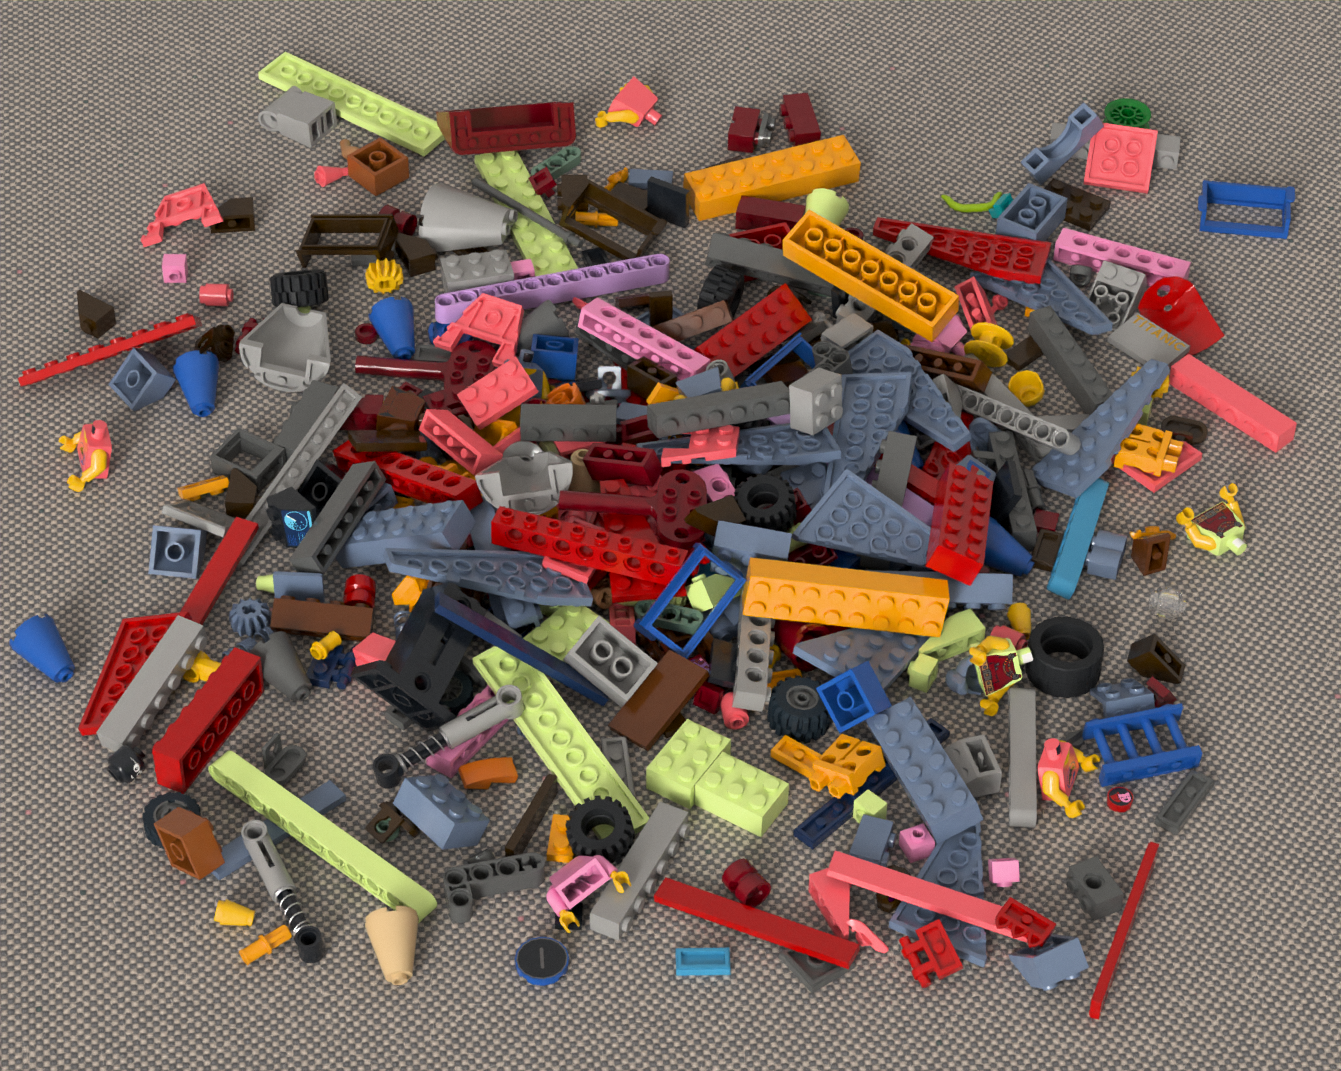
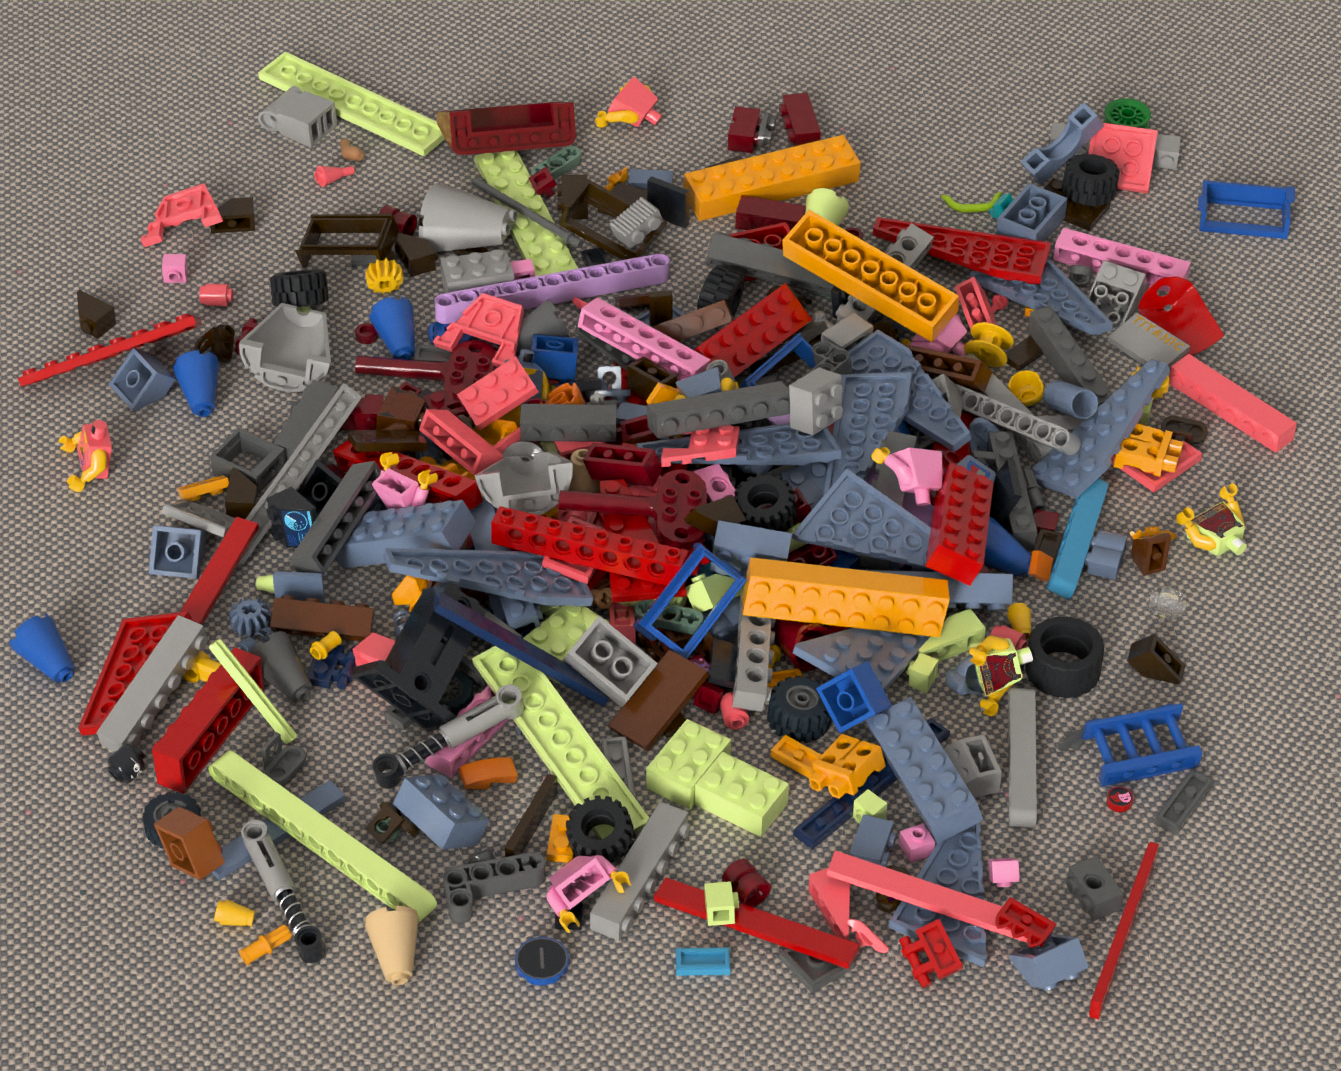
red wheel [343,574,376,609] -> none
dark orange brick [347,137,409,196] -> none
light orange axle [575,210,619,228] -> none
reddish brown tile [762,361,809,387] -> none
torso [1038,738,1100,818] -> none
sand blue bracket [1090,678,1155,719] -> none
dark red tile [1146,676,1177,708] -> none
none -> yellowish green axle [209,639,297,744]
none -> bright pink torso [372,452,438,509]
none -> light grey brick [609,197,663,249]
none -> yellowish green brick [704,881,739,926]
none -> bright pink torso [871,447,944,506]
none -> orange tile [1028,551,1053,581]
none -> sand blue piece [1044,380,1099,419]
none -> black tyre [1062,154,1120,206]

